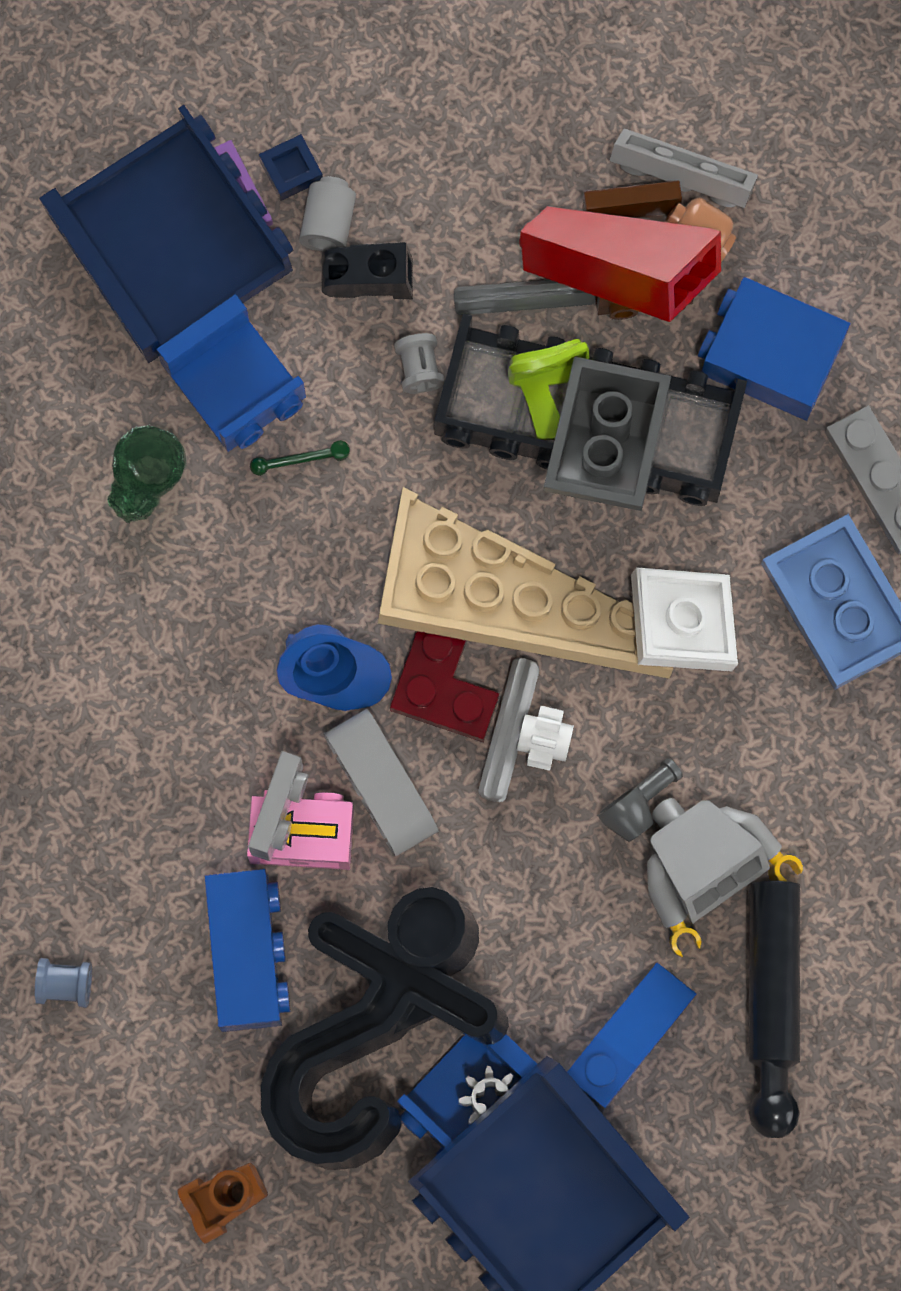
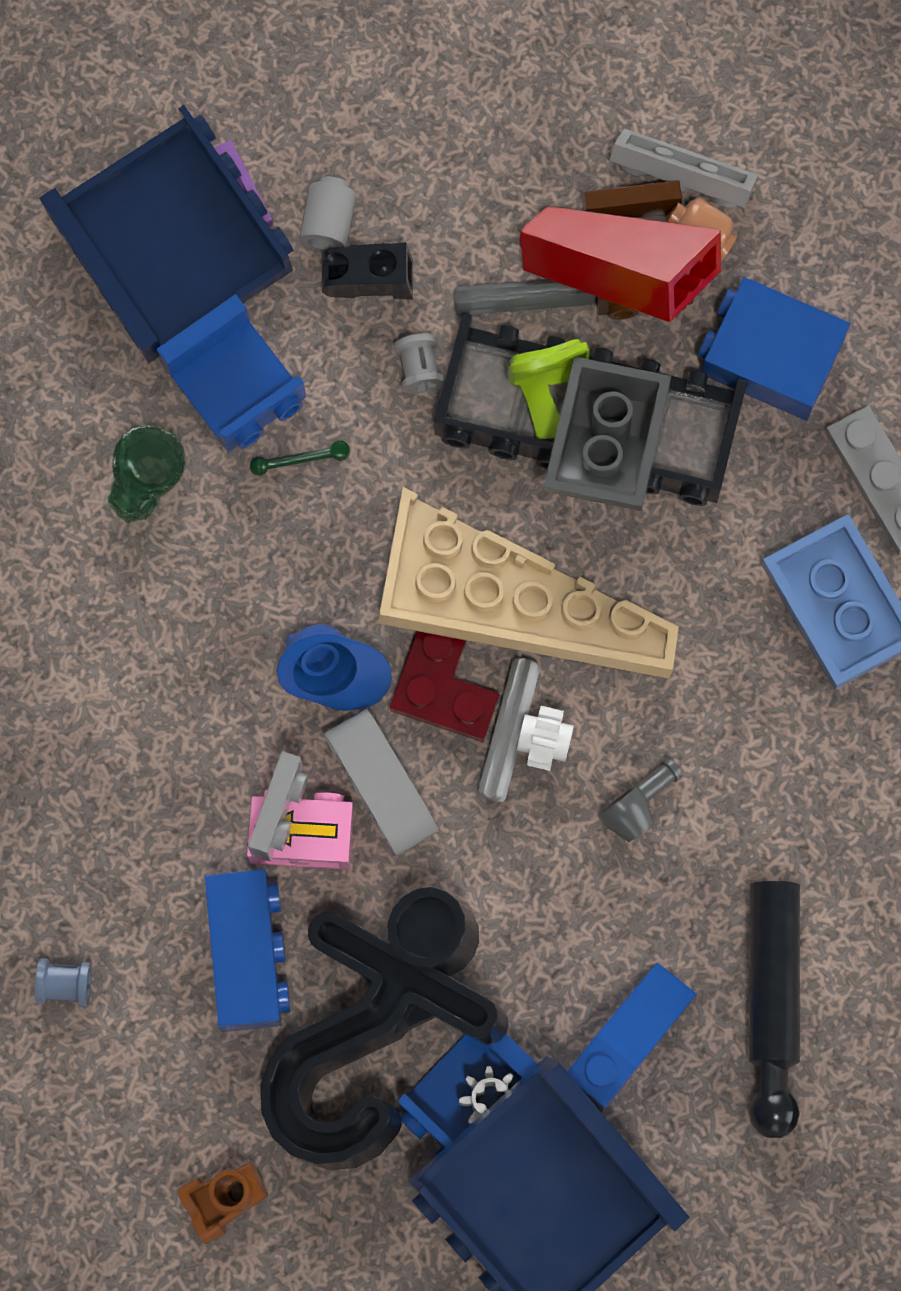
dark blue plate [259,134,323,201] -> none
white tile [631,567,738,671] -> none
light grey torso [647,798,803,957] -> none

